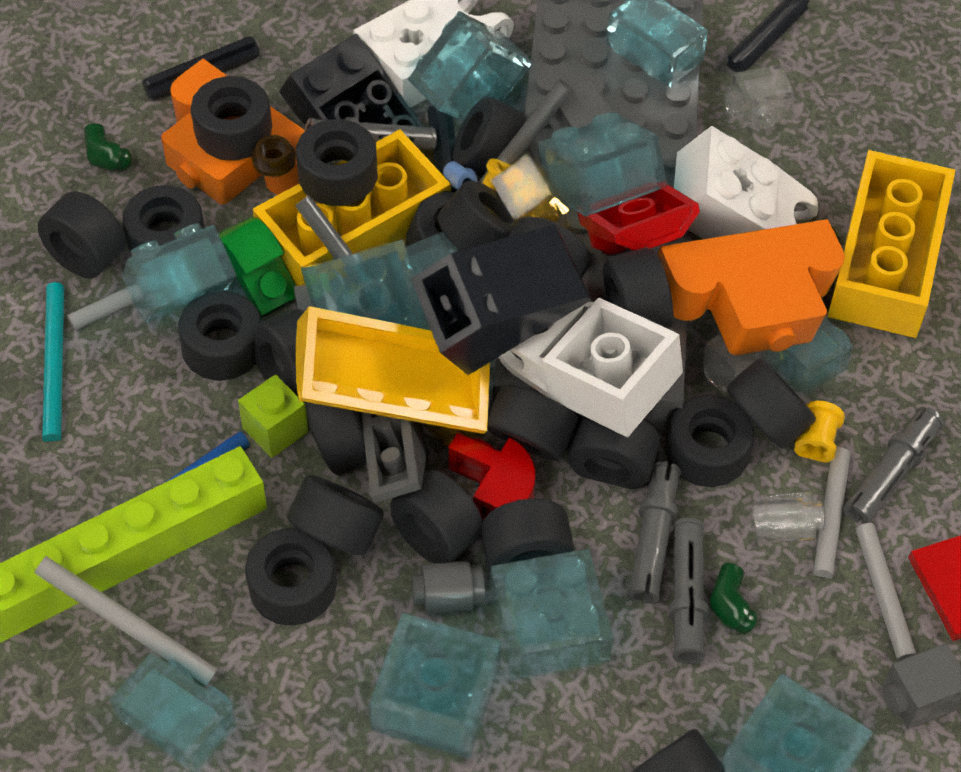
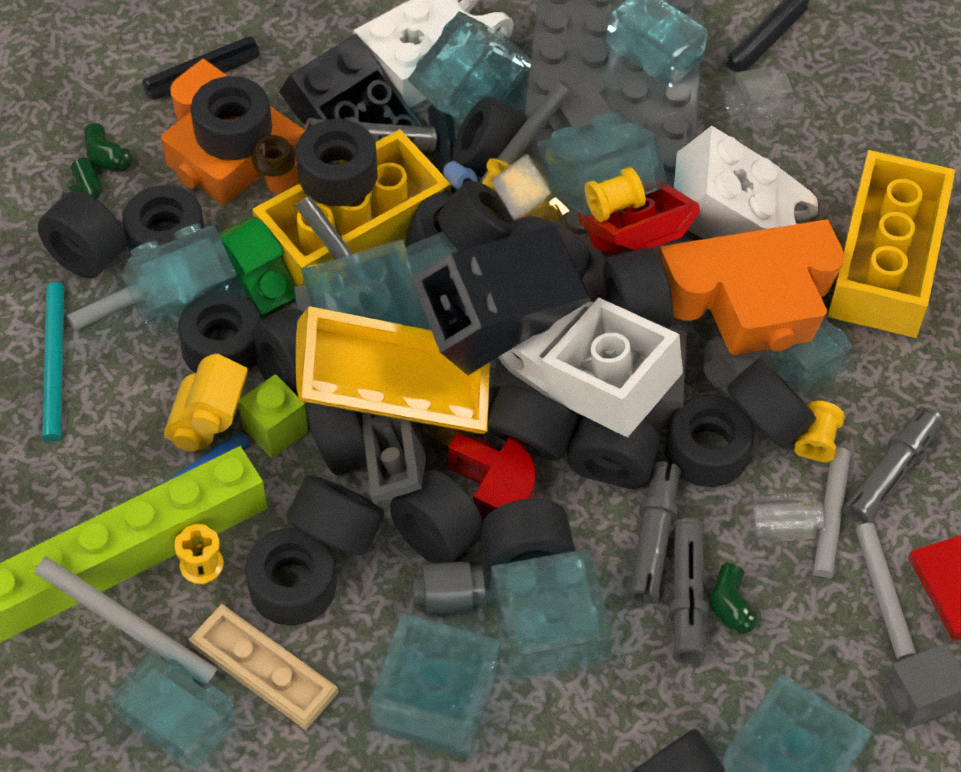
none -> dark green arm [61,158,103,199]
none -> yellow brick [164,354,248,452]
none -> yellow bush [174,524,224,584]
none -> tan tile [188,604,339,730]
none -> yellow bush [584,167,646,222]

